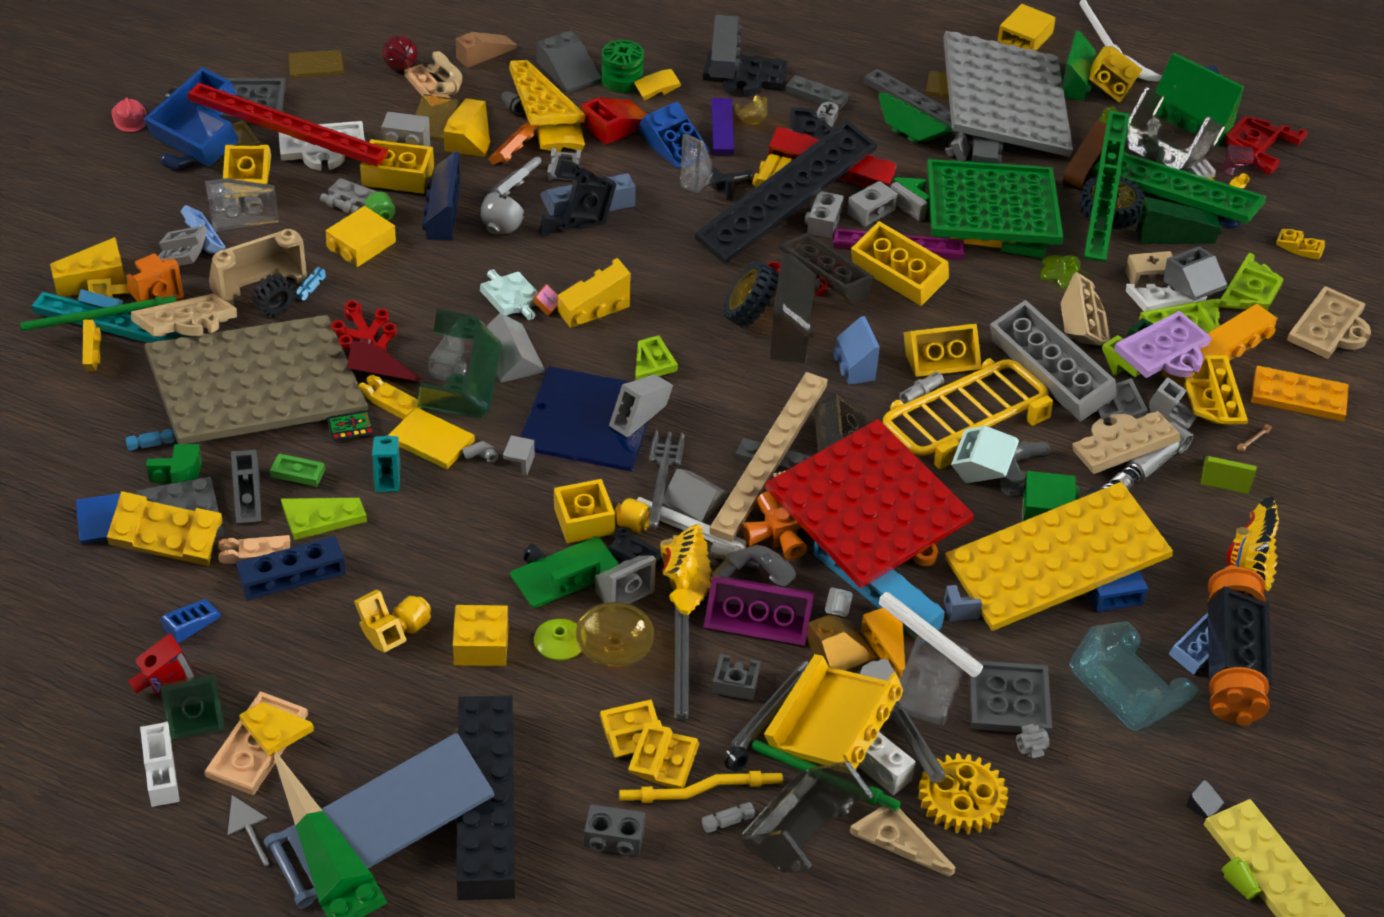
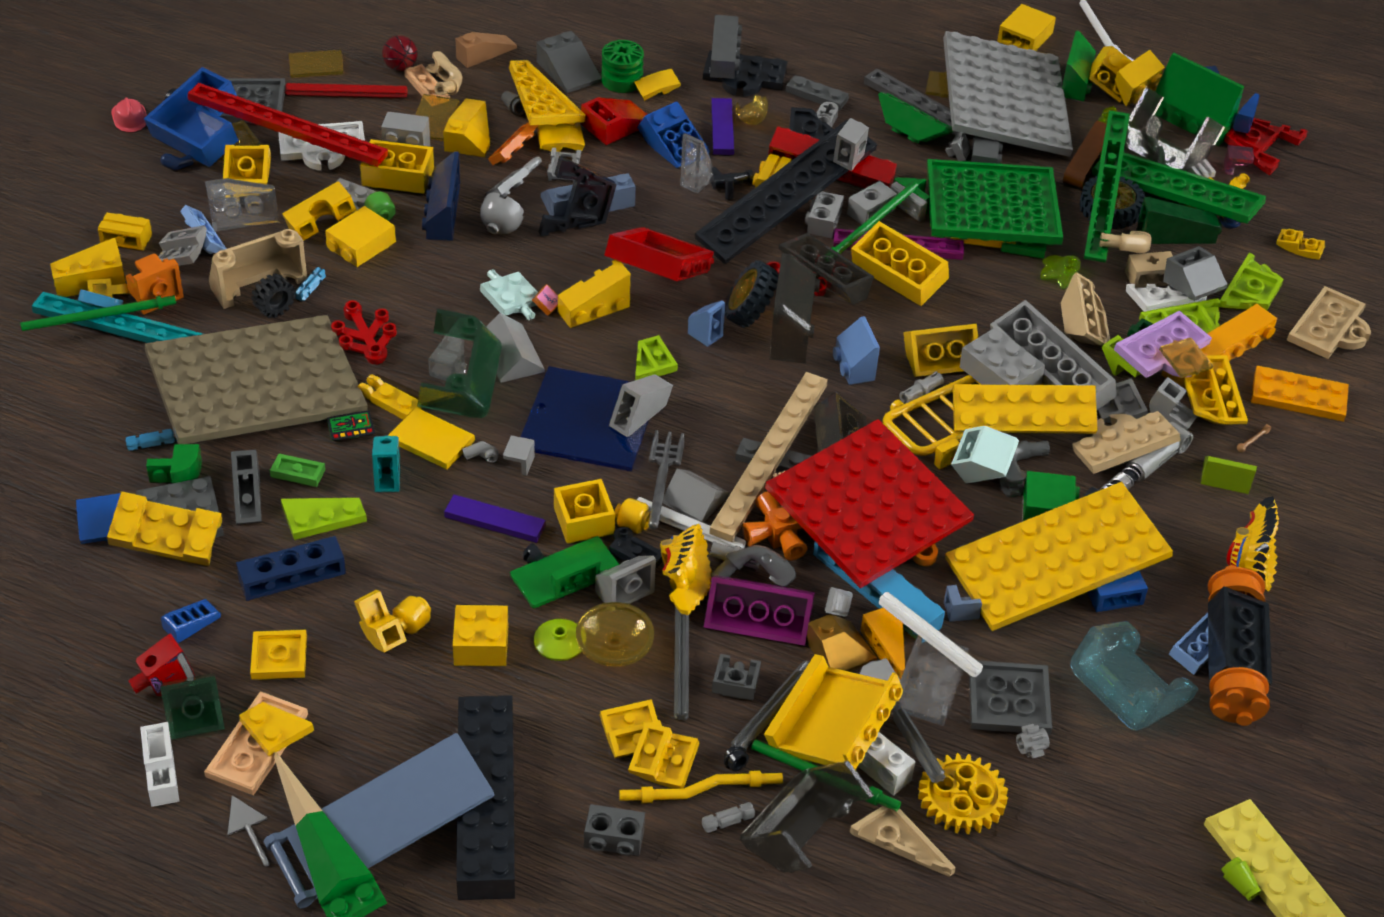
yellow wing [83,320,101,372] -> none
tan plate [131,293,237,337] -> none
light nougat hinge [218,535,291,564] -> none
dark red slope [347,337,421,382] -> none
slope [1186,779,1224,819] -> none
none -> yellow brick [98,212,152,251]
none -> yellow plate [250,630,307,680]
none -> yellow arch [282,181,356,241]
none -> red axle [285,83,408,98]
none -> dark purple tile [444,495,546,543]
none -> red window [604,227,714,281]
none -> medium blue slope [688,300,725,347]
none -> green bar [821,181,919,266]
none -> light grey brick [833,118,869,171]
none -> yellow plate [953,384,1097,434]
none -> light grey brick [960,327,1045,385]
none -> tan piece [1099,231,1151,253]
none -> yellow slope [1115,50,1165,107]
none -> clear yellow piece [1159,337,1214,378]
none -> blue slope [1233,93,1260,133]

